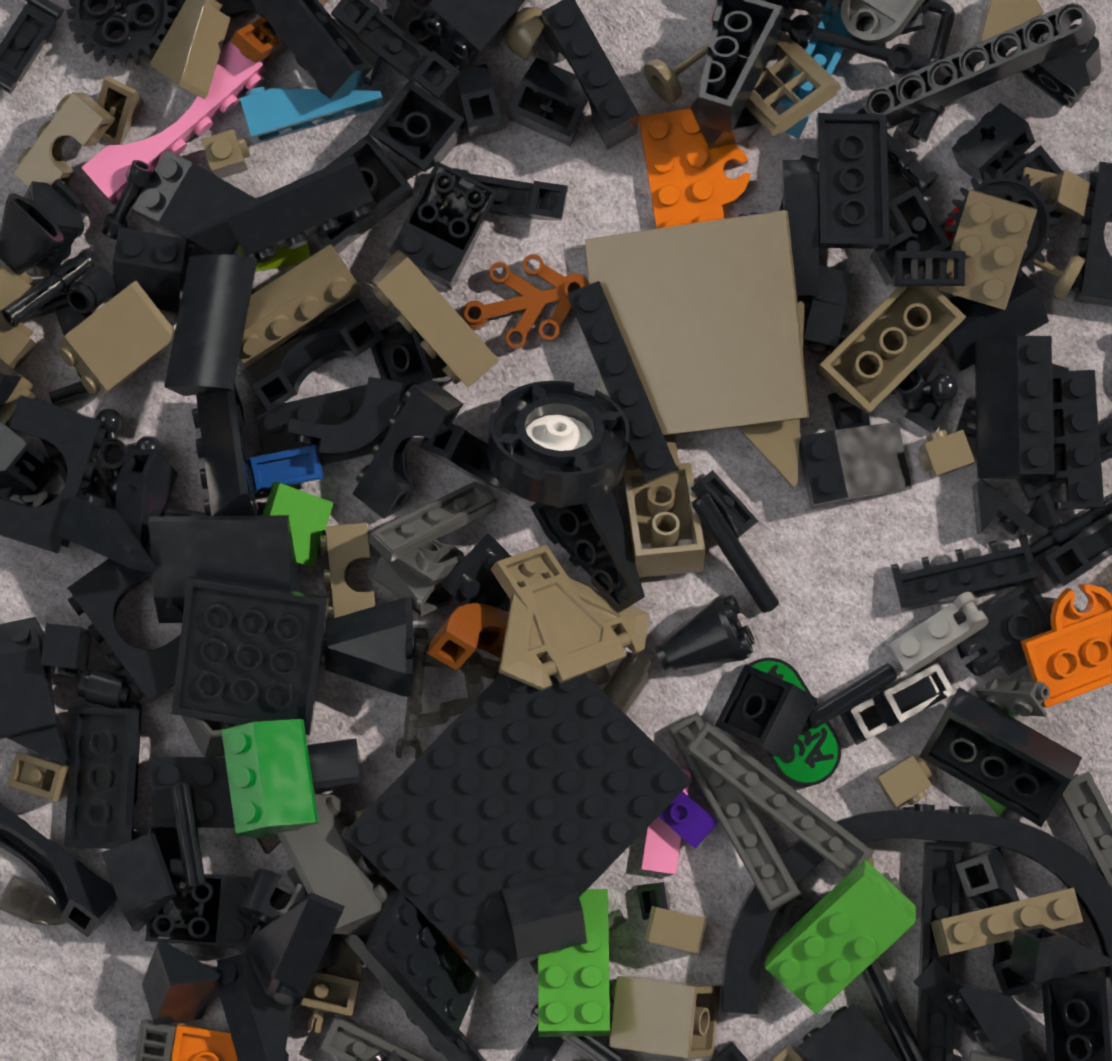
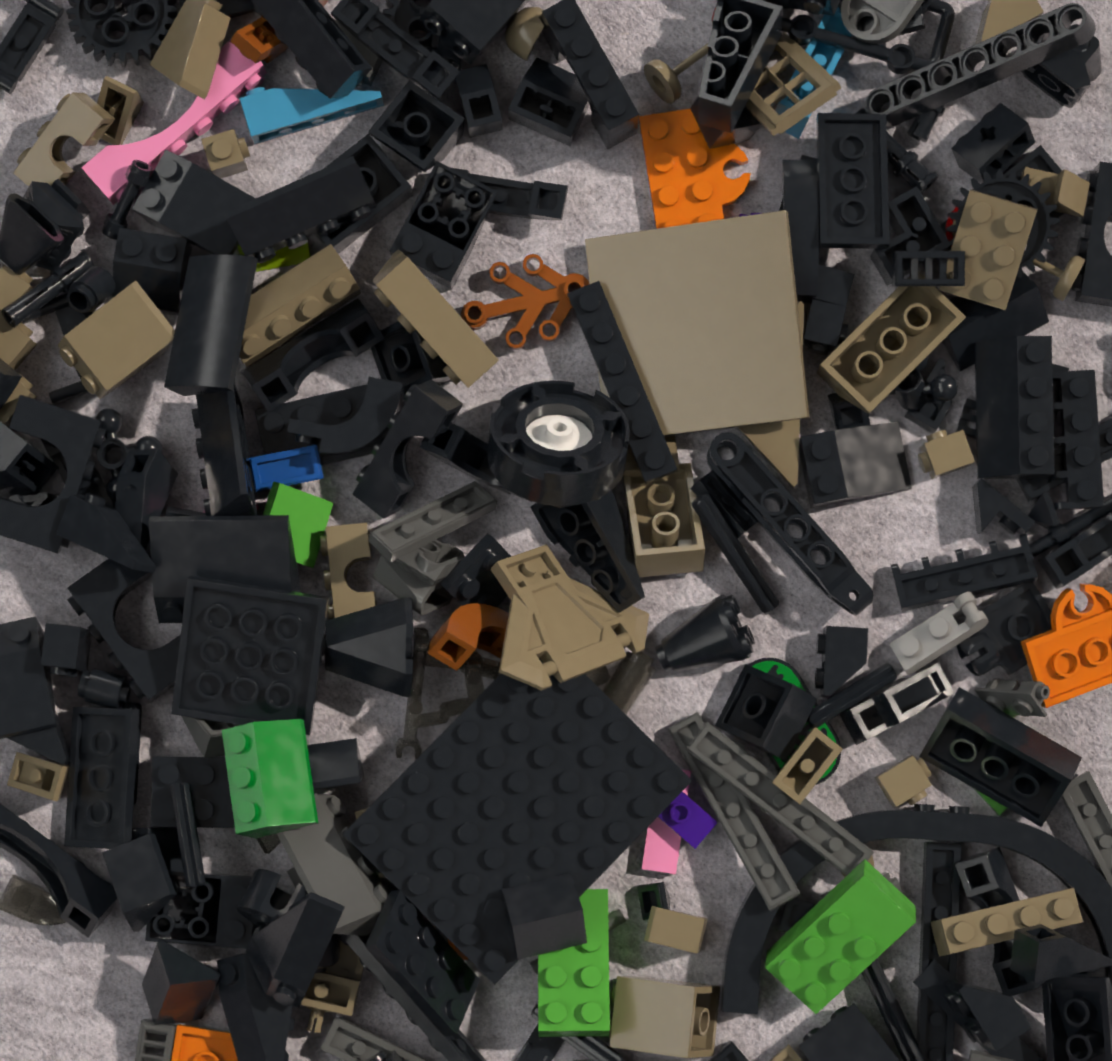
none -> black piece [706,432,874,616]
none -> dark tan slope [772,727,843,805]
none -> black slope [815,626,868,697]

